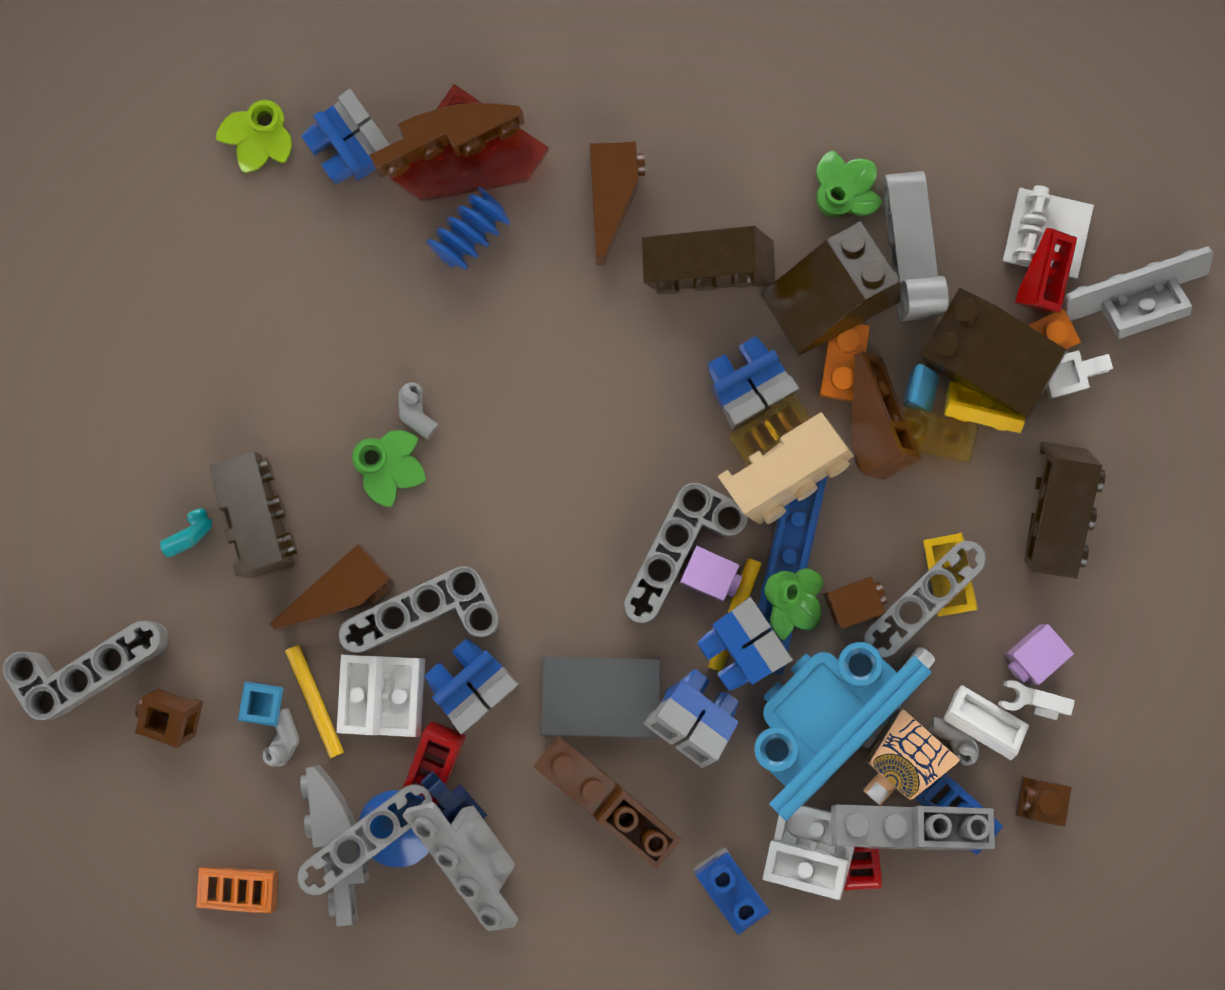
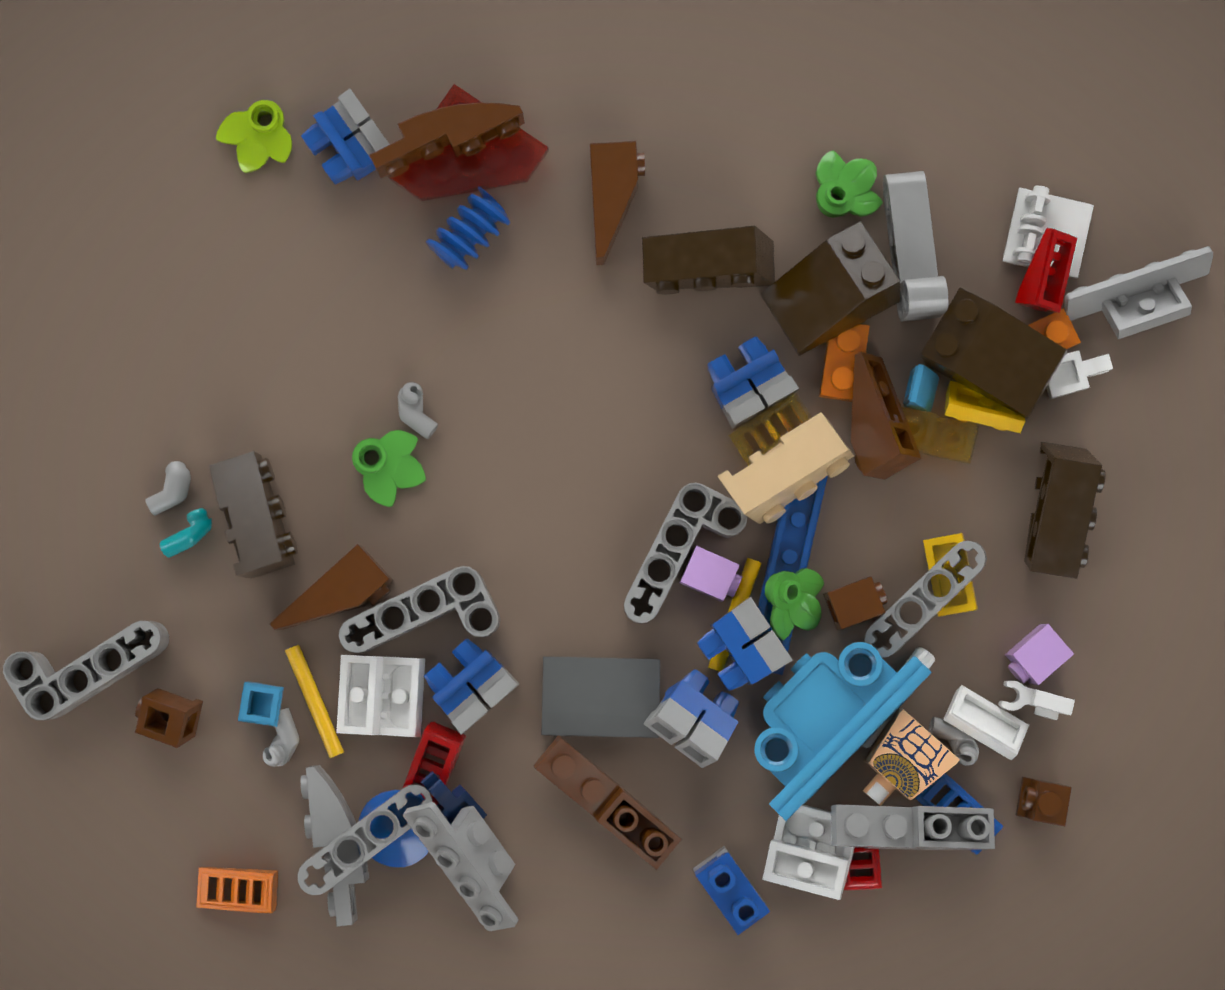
none -> light grey arm [145,461,191,516]

